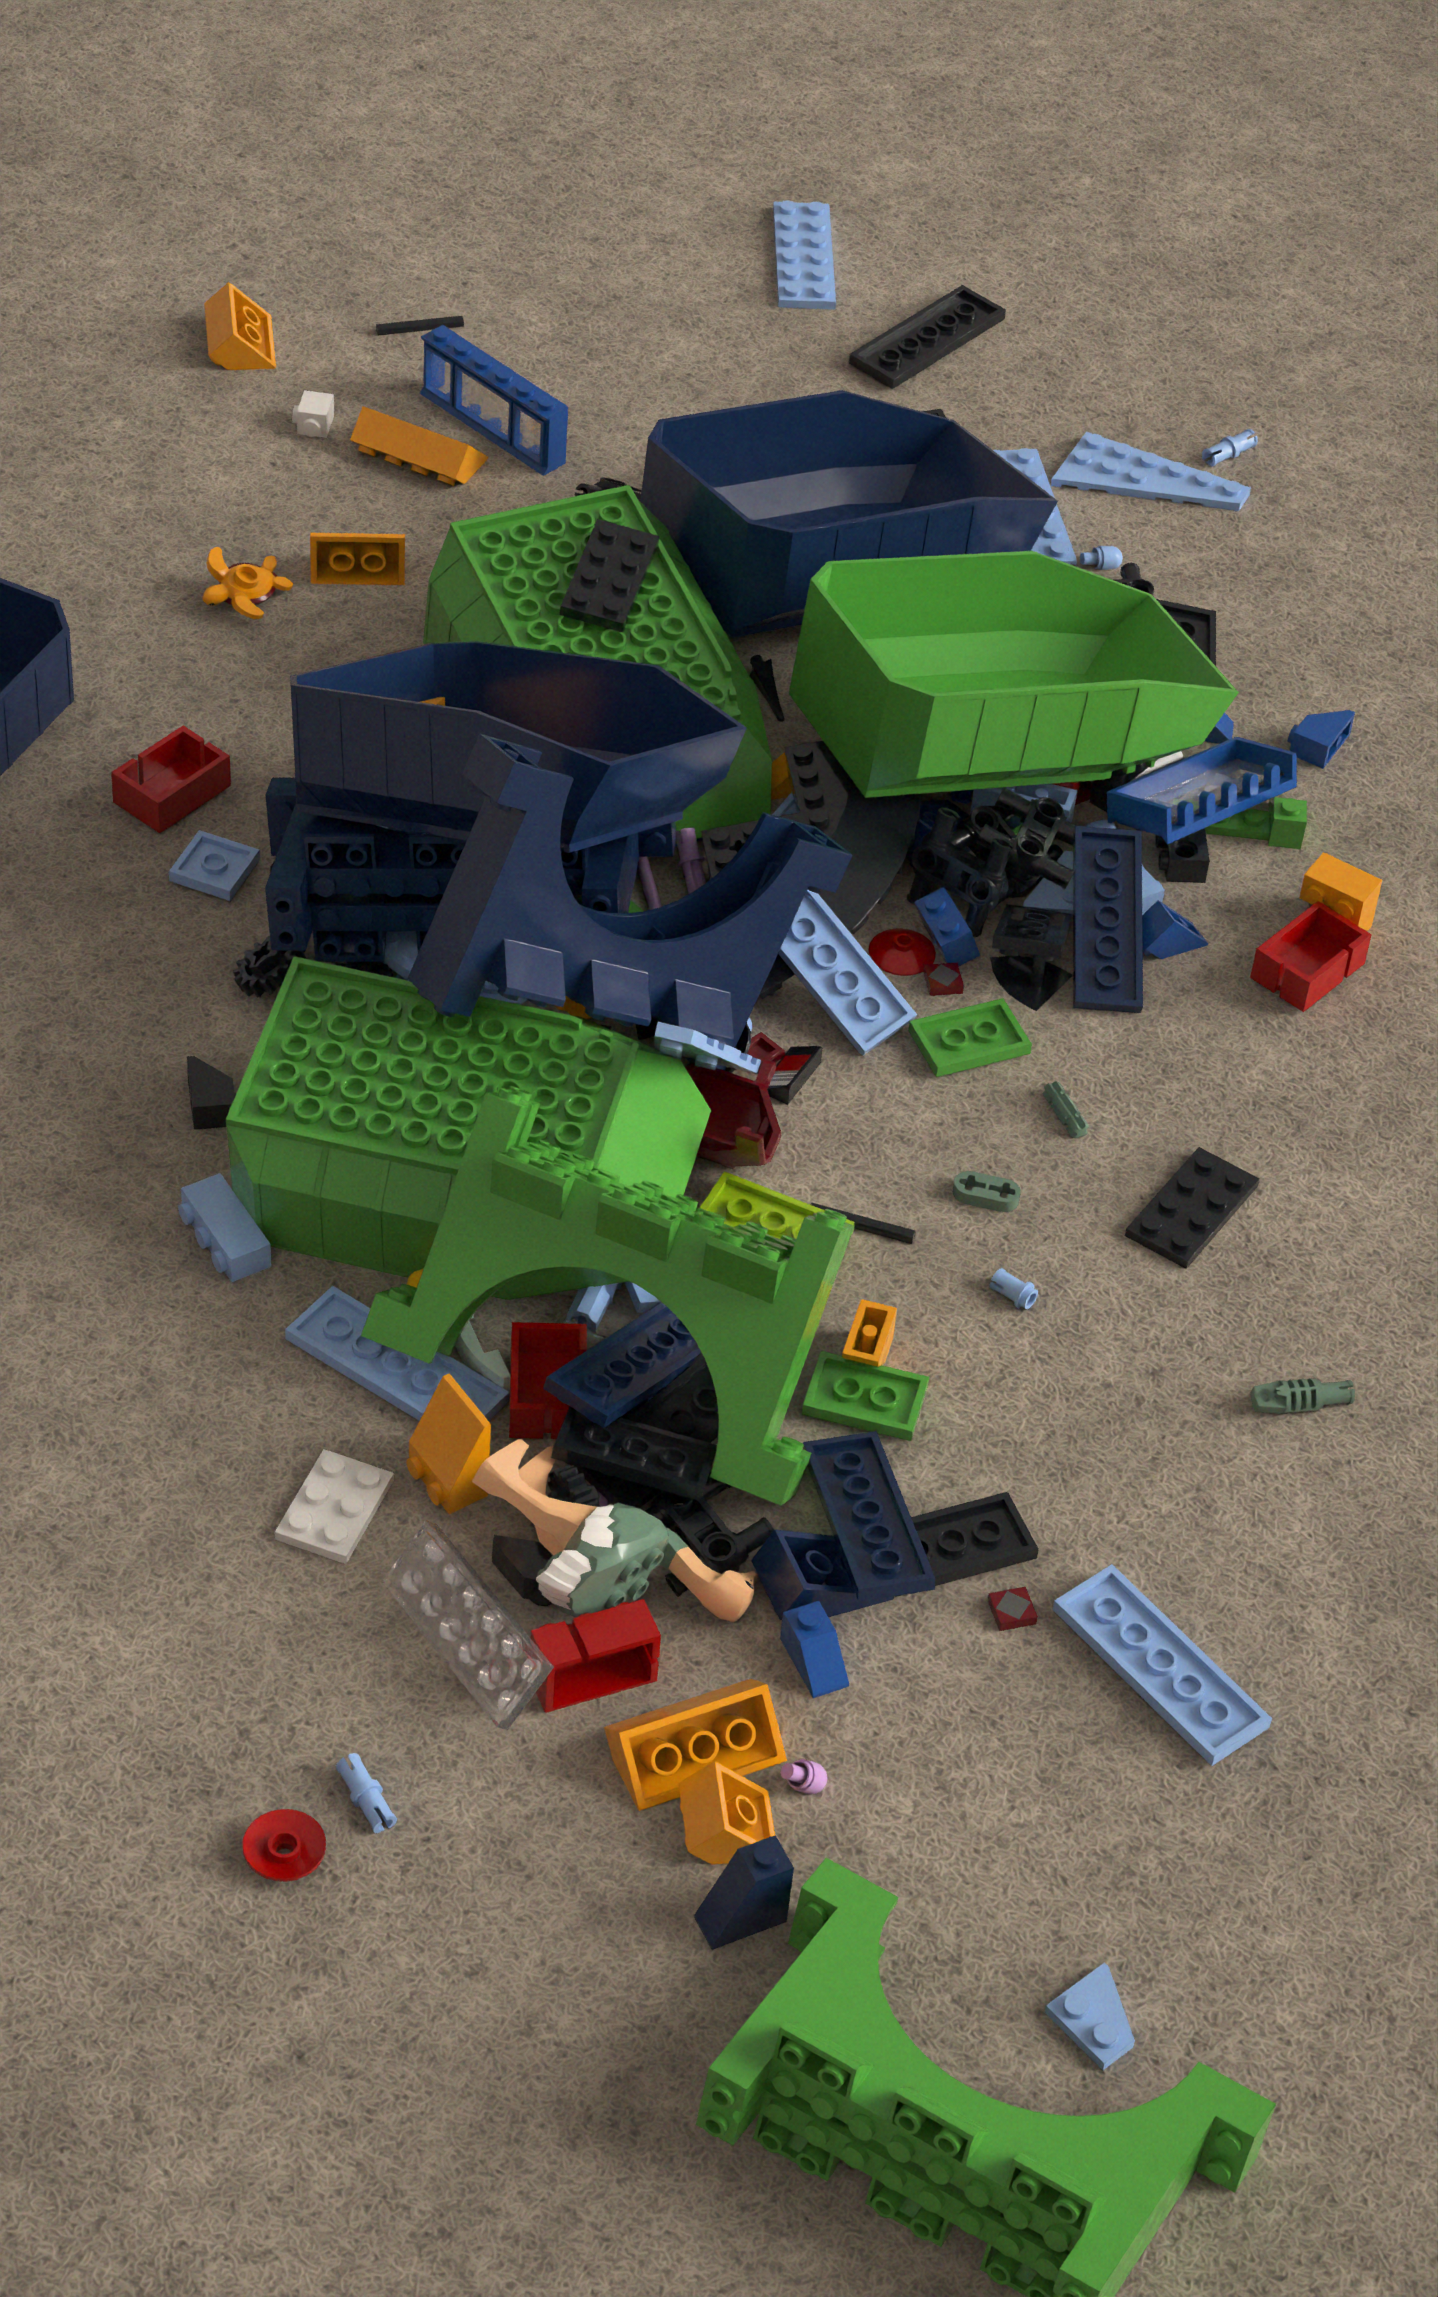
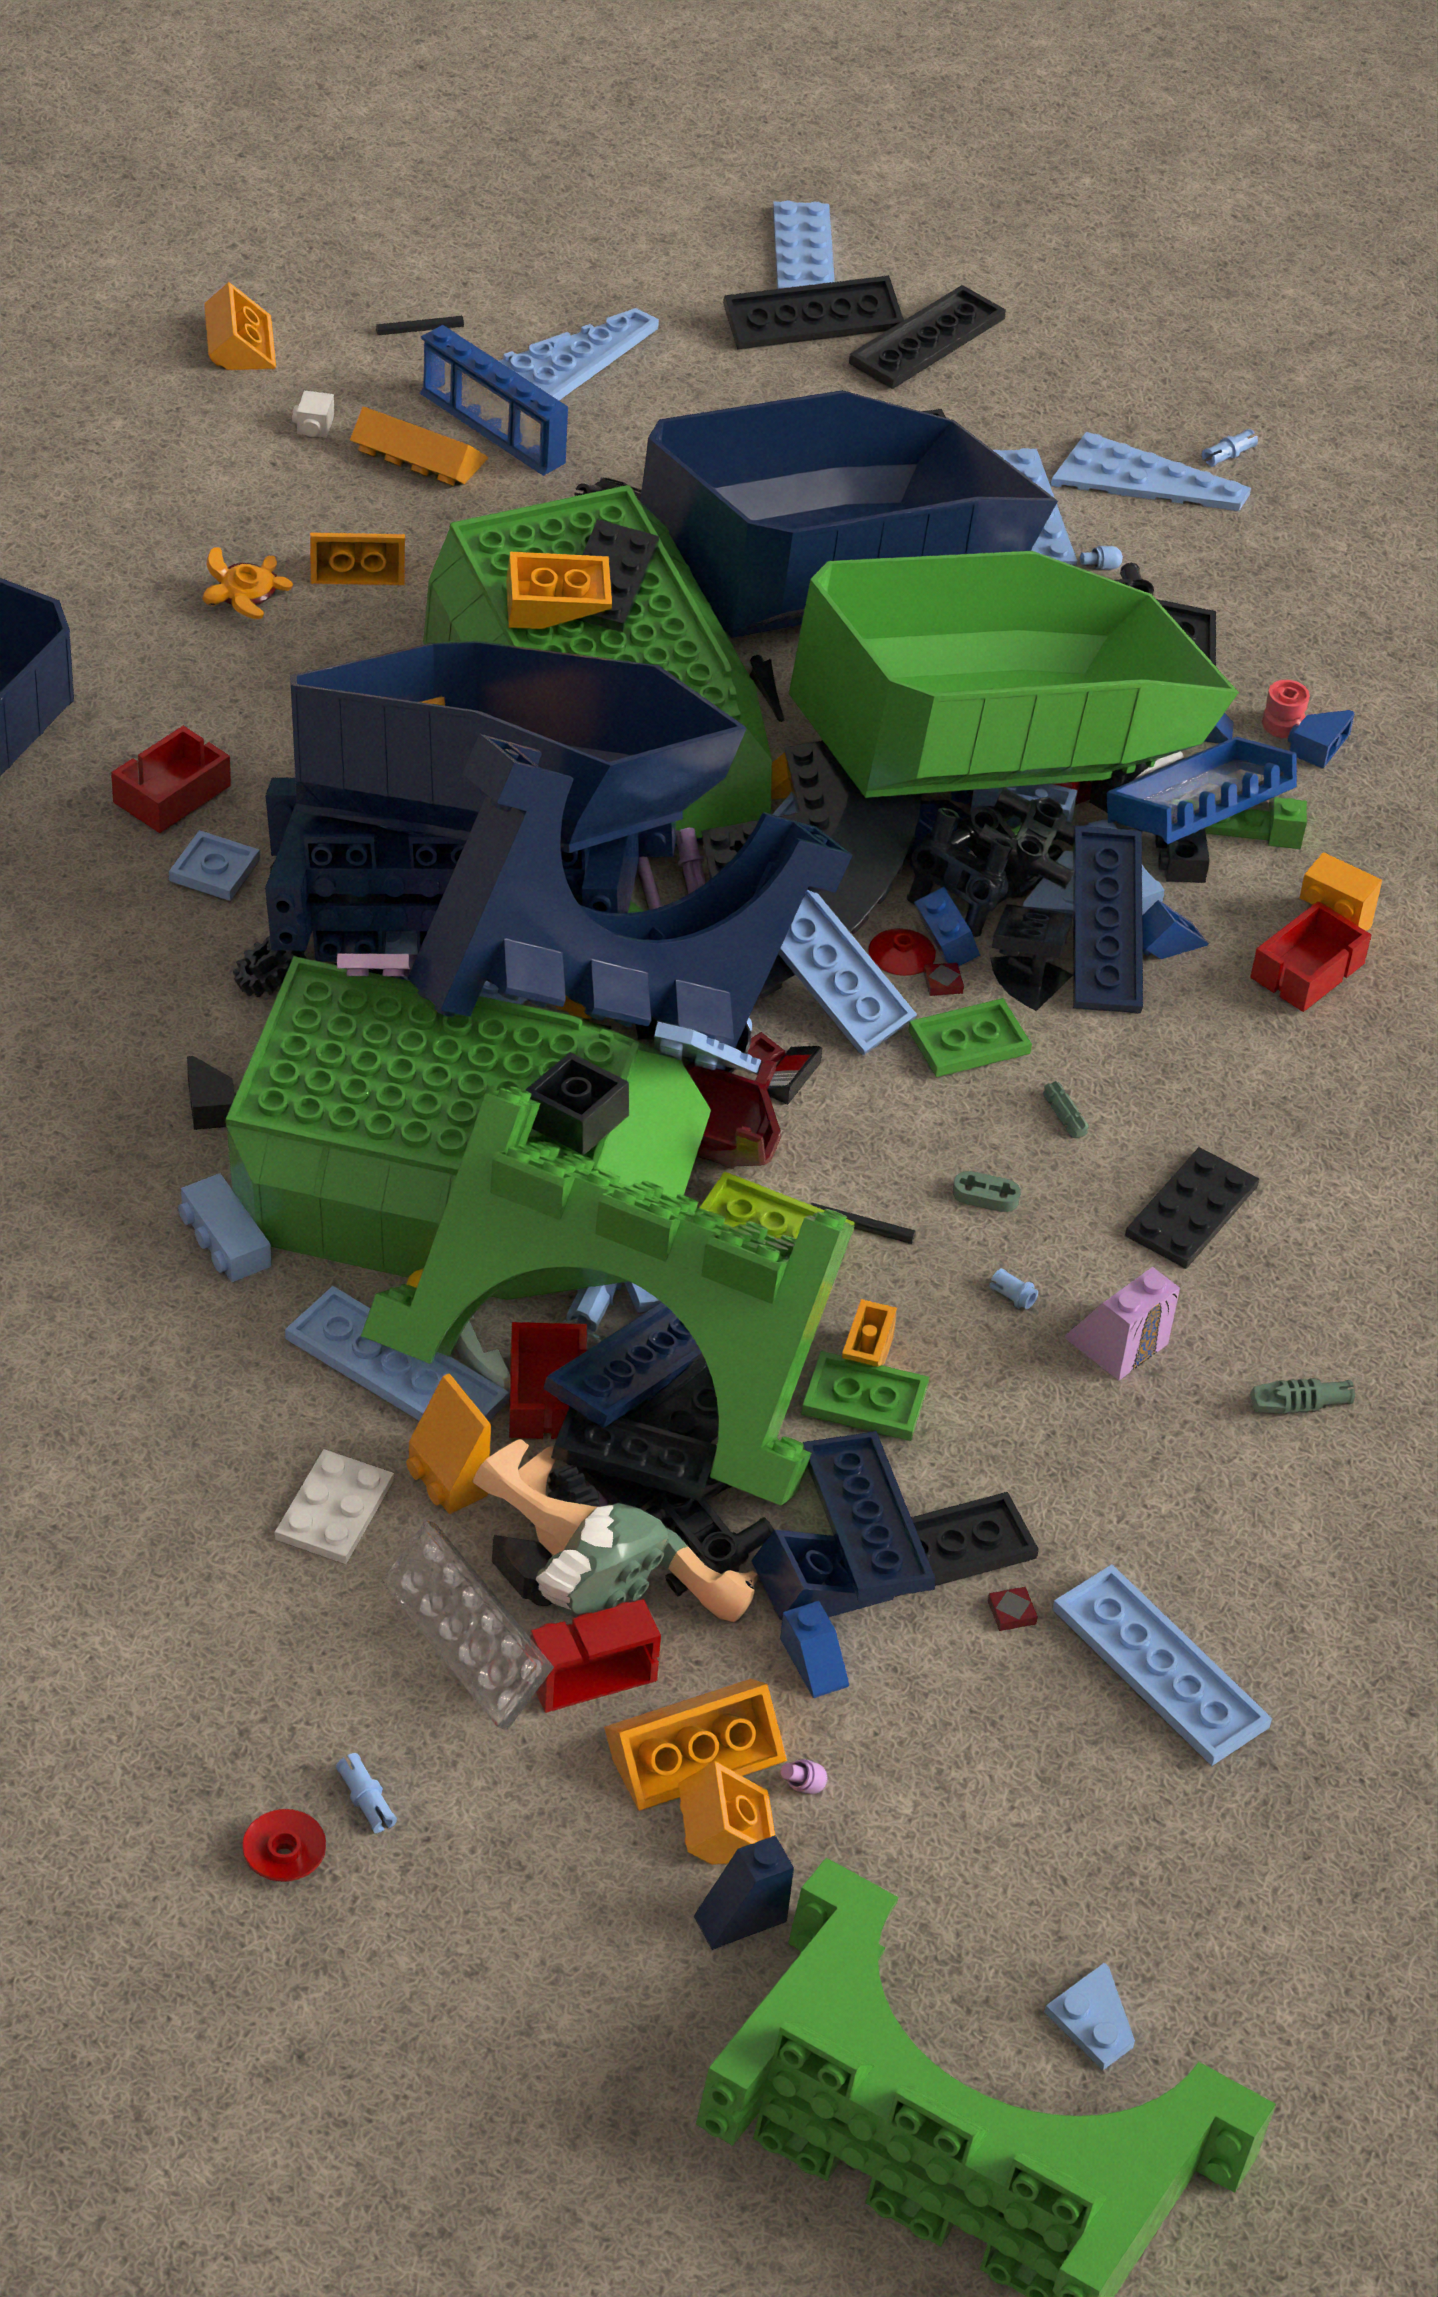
none -> lavender wing [337,954,417,977]
none -> light blue wing [499,308,659,400]
none -> light orange slope [506,552,612,629]
none -> black brick [525,1052,629,1155]
none -> black plate [723,275,904,349]
none -> lavender slope [1065,1267,1180,1381]
none -> coral wheel [1262,680,1310,738]

